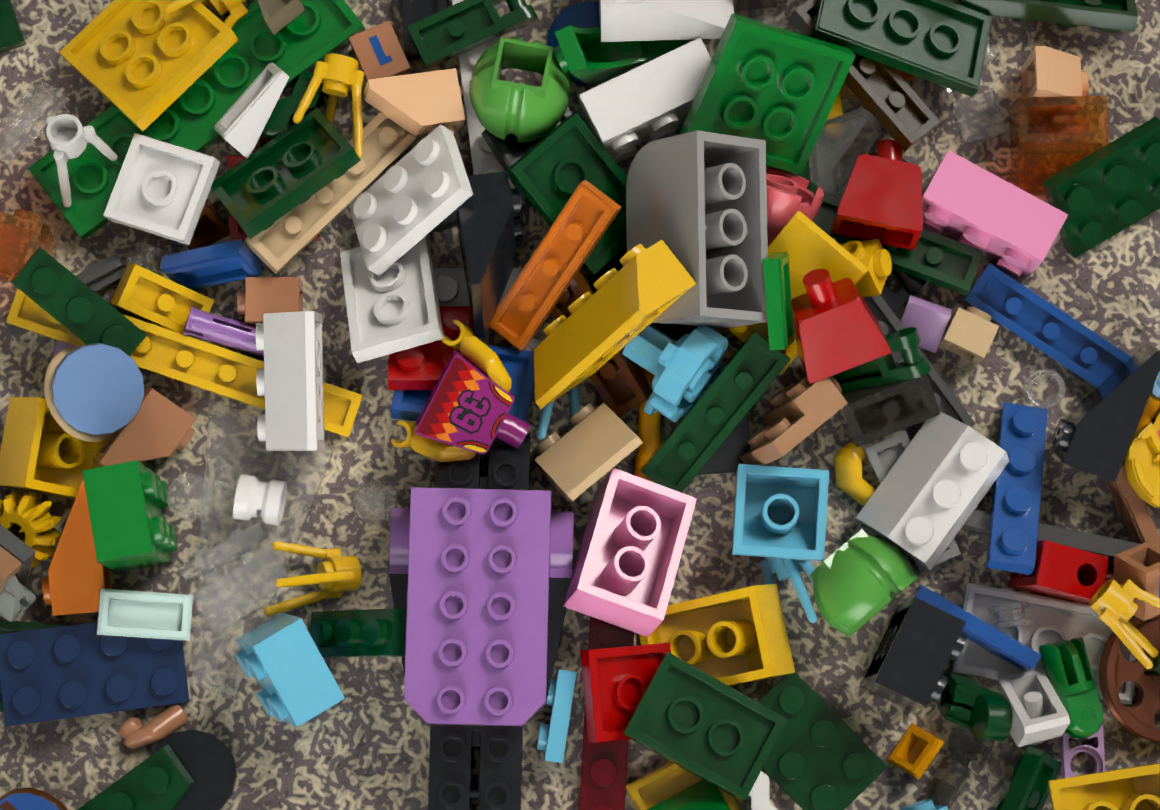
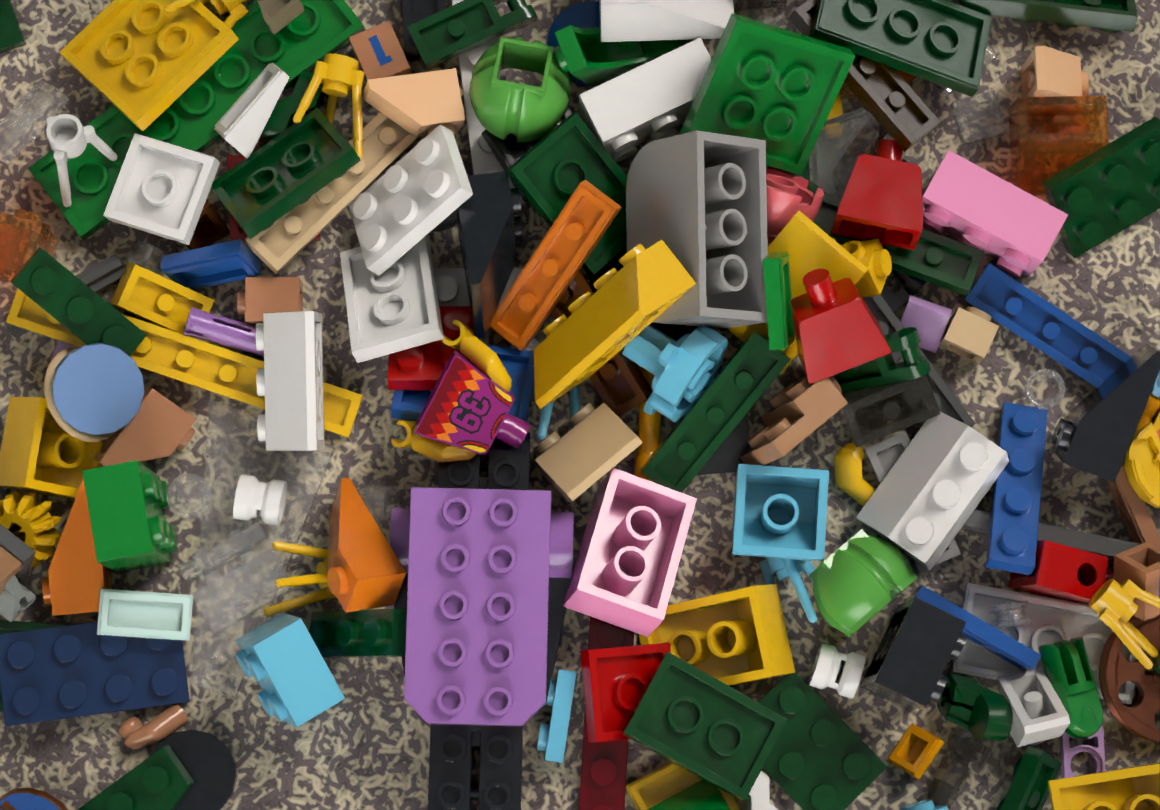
none -> orange slope [327,477,406,613]
none -> white wheel [809,642,866,699]

